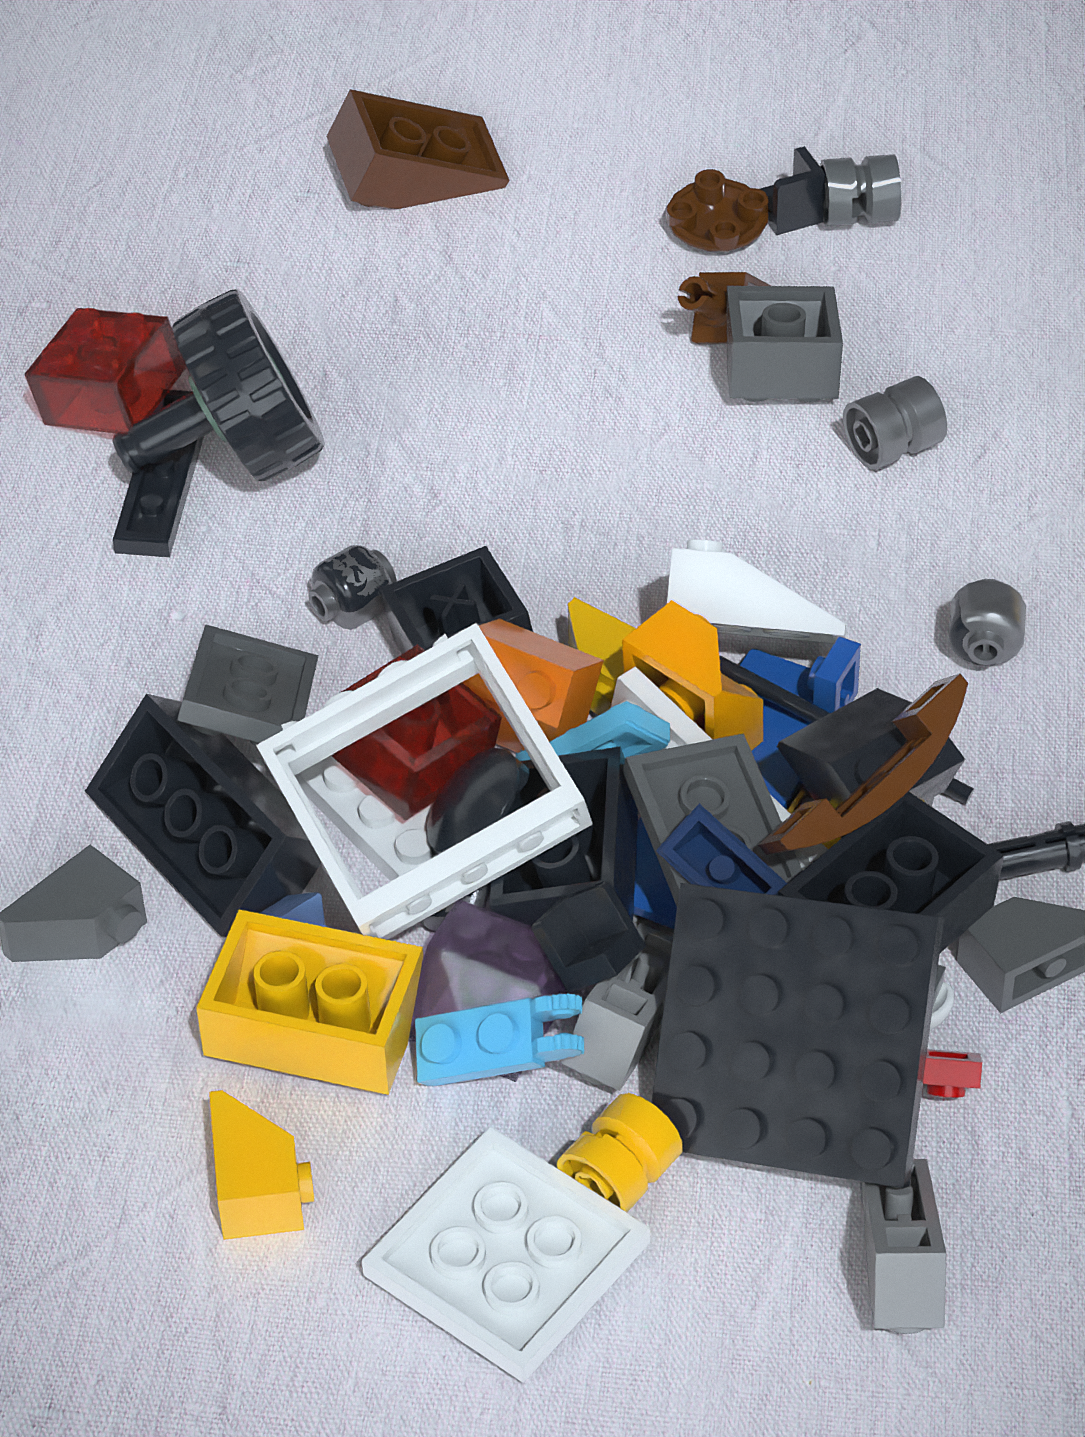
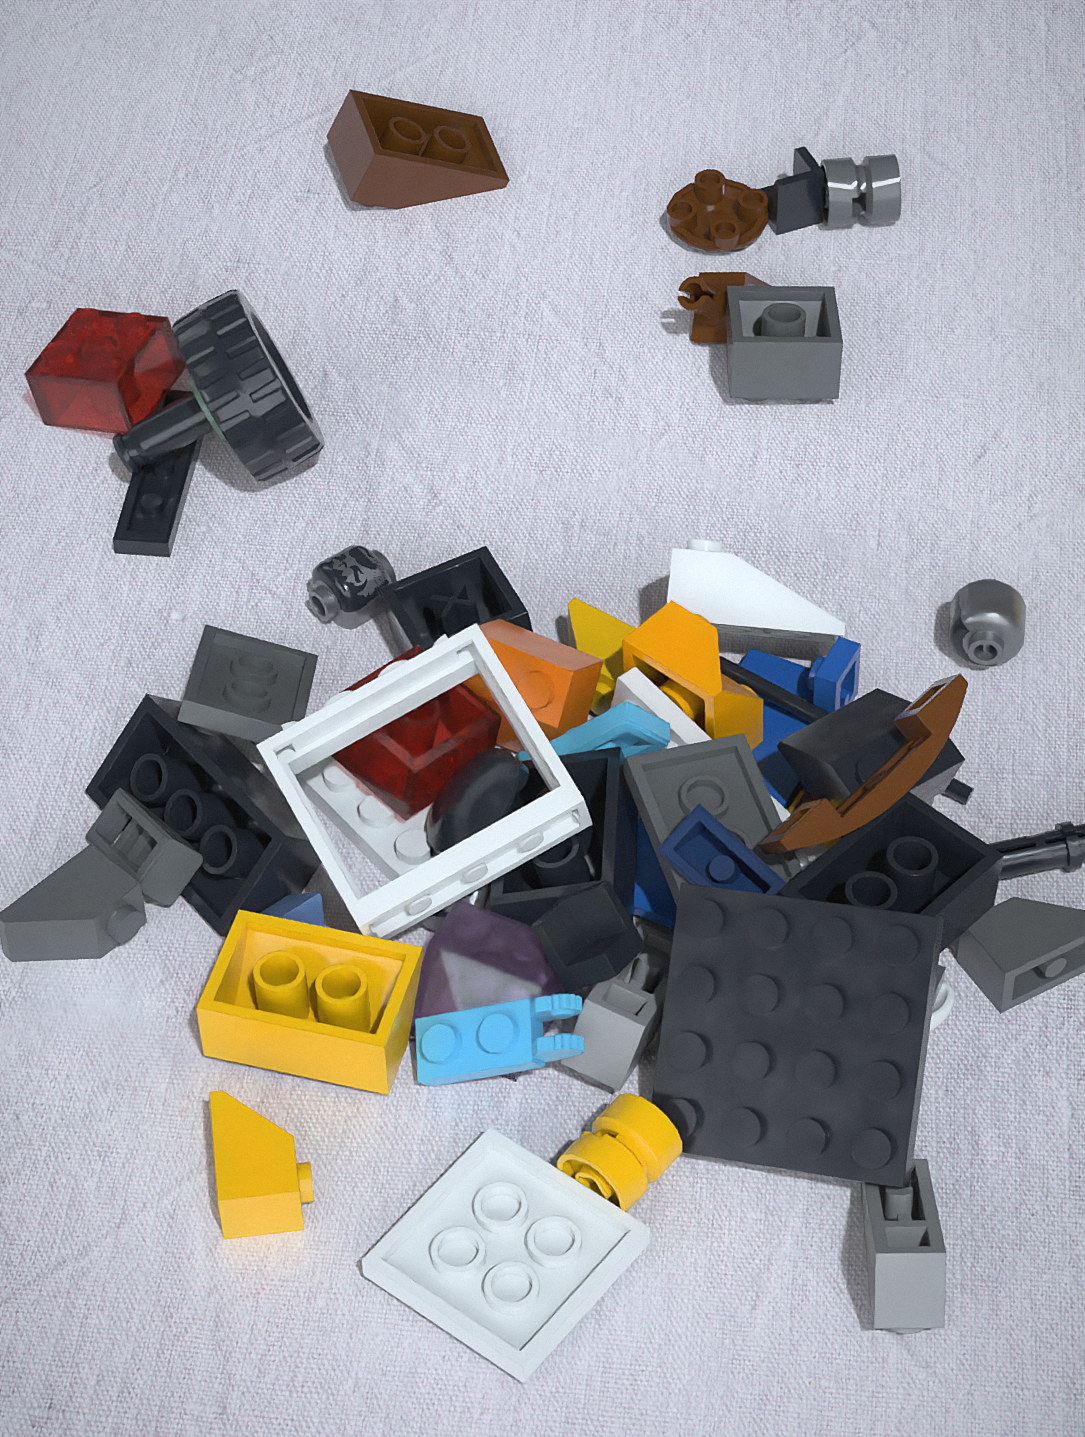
flat silver wheel [843,376,948,470] -> none
plate [923,1049,982,1098] -> none
none -> dark grey slope [85,788,203,906]

